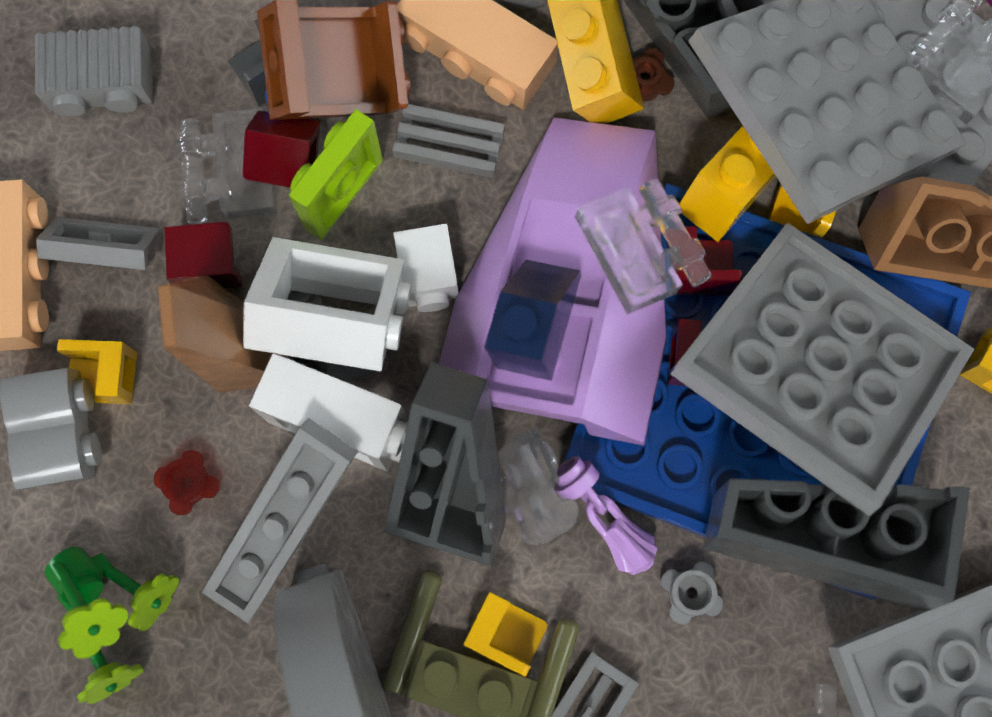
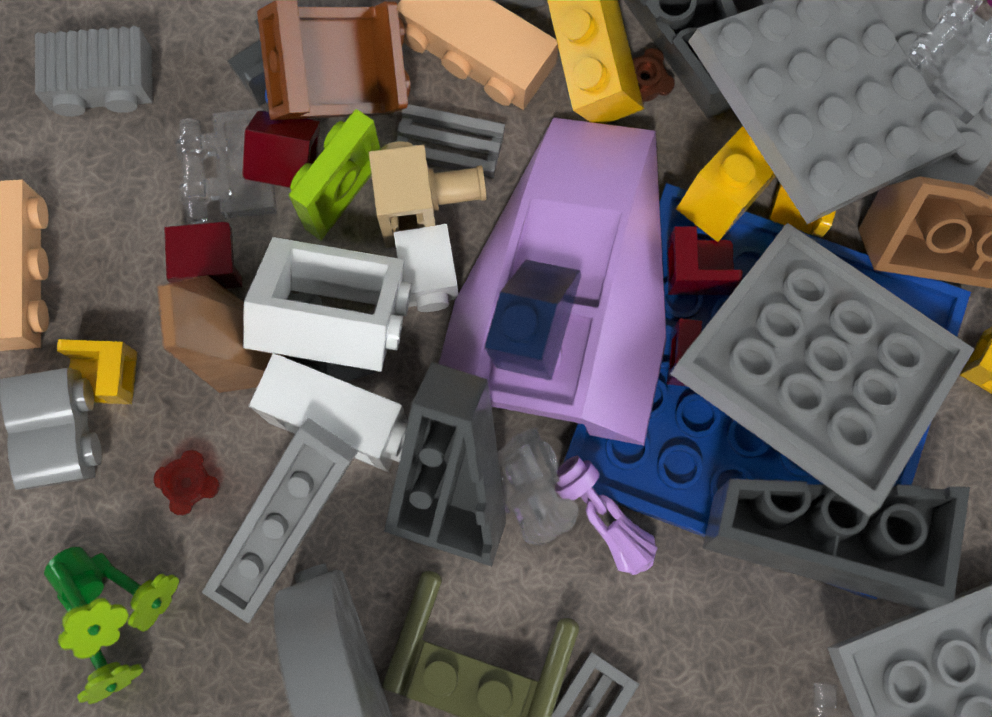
light grey tile [36,217,162,270] -> none
yellow panel [463,592,547,677] -> none
clear plate [574,179,712,314] -> none
light grey plate [660,562,723,624] -> none
none -> tan brick [369,141,486,248]

